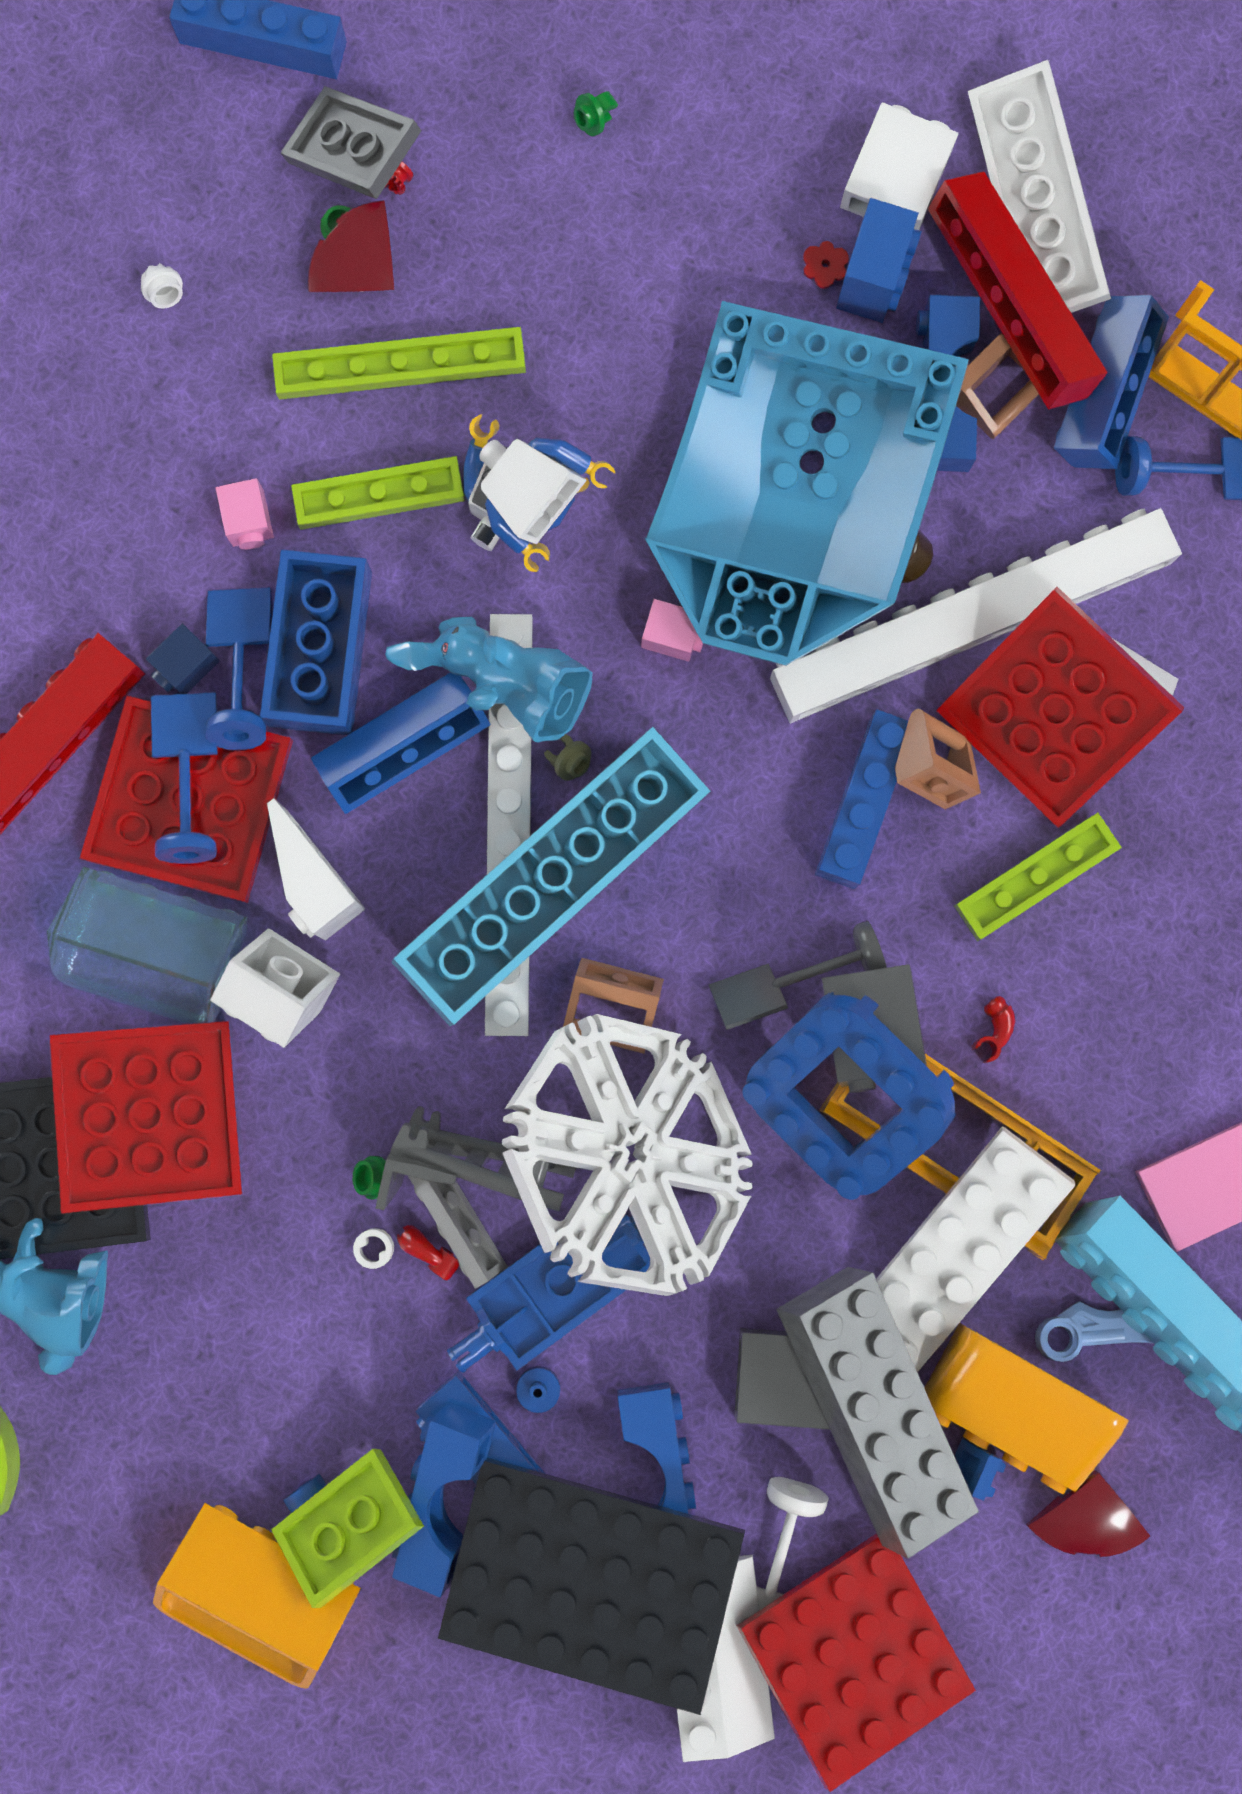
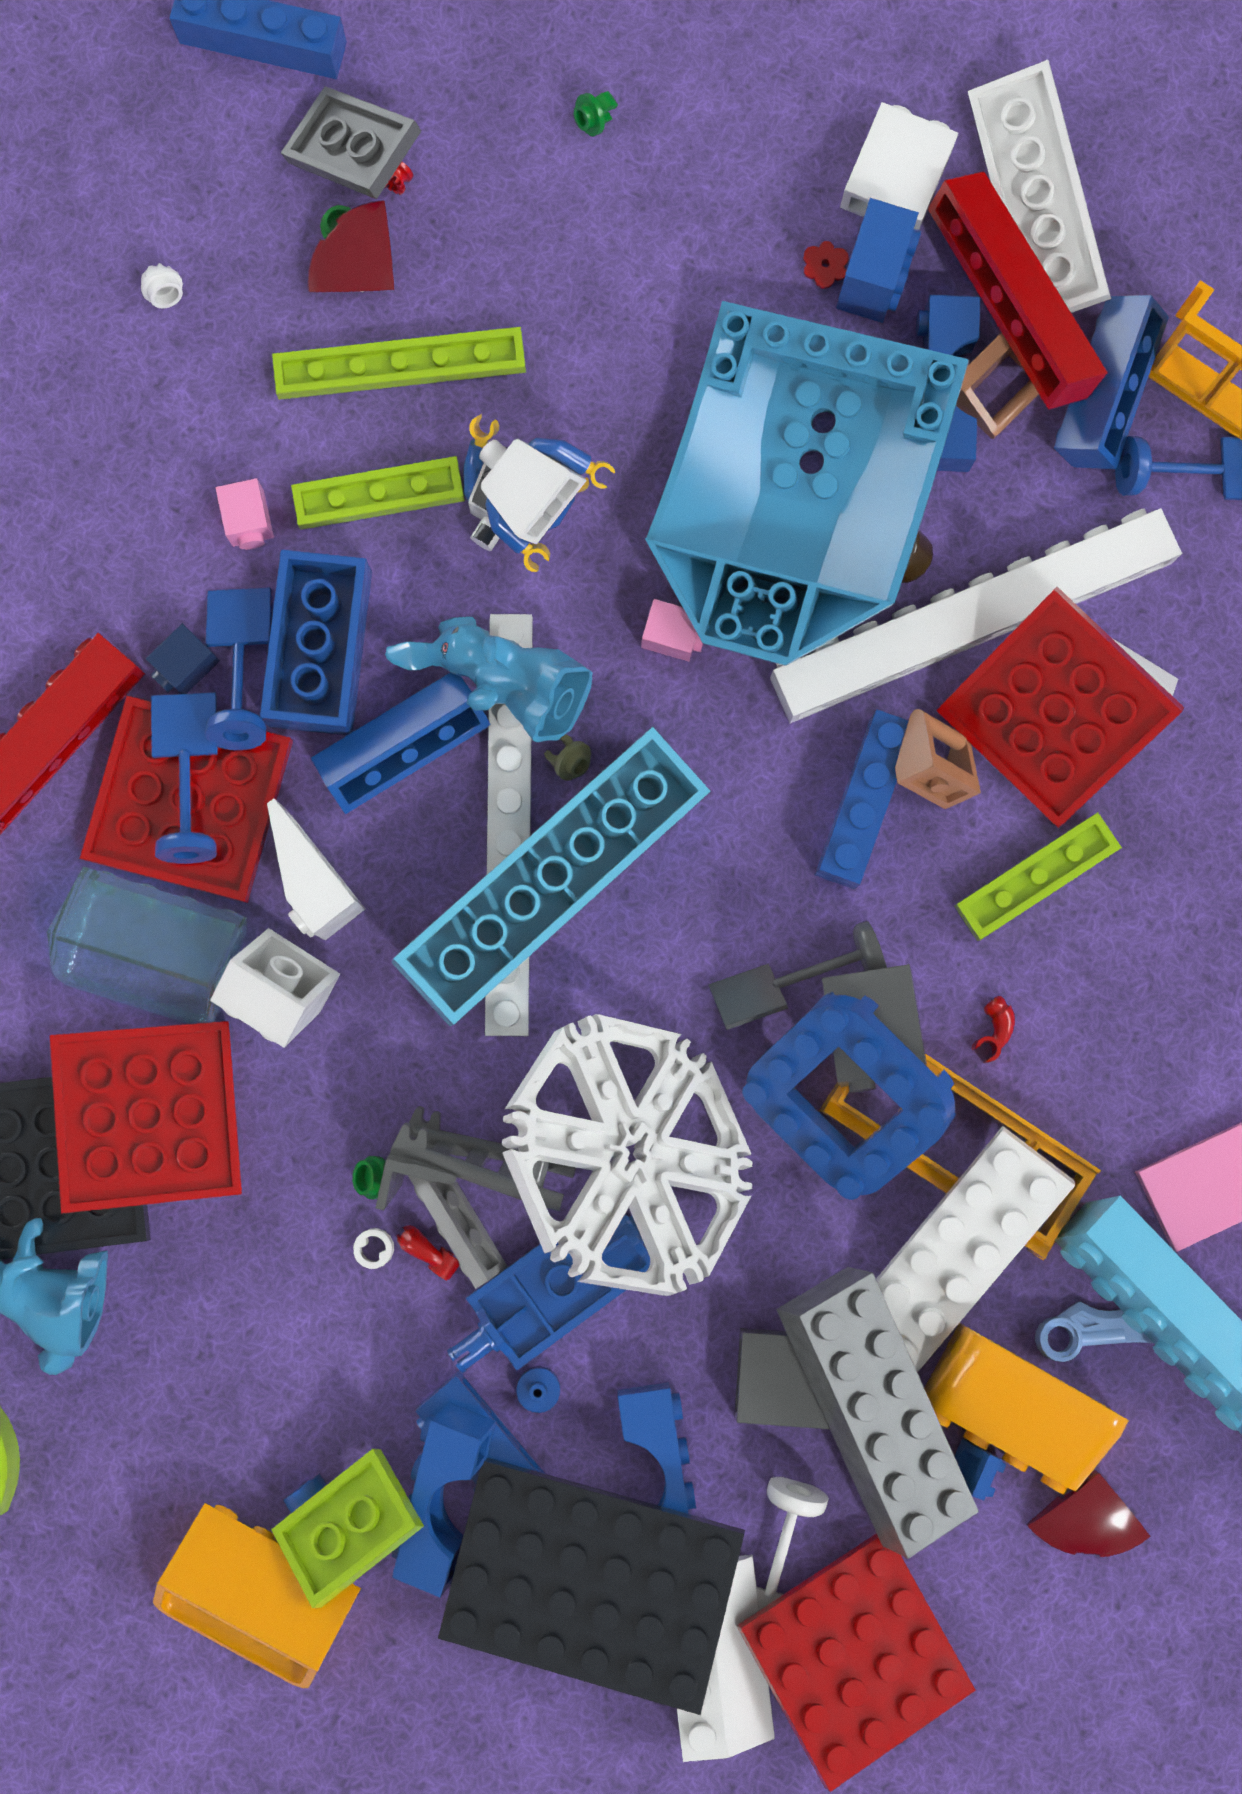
nougat tile [563,957,664,1054] -> none

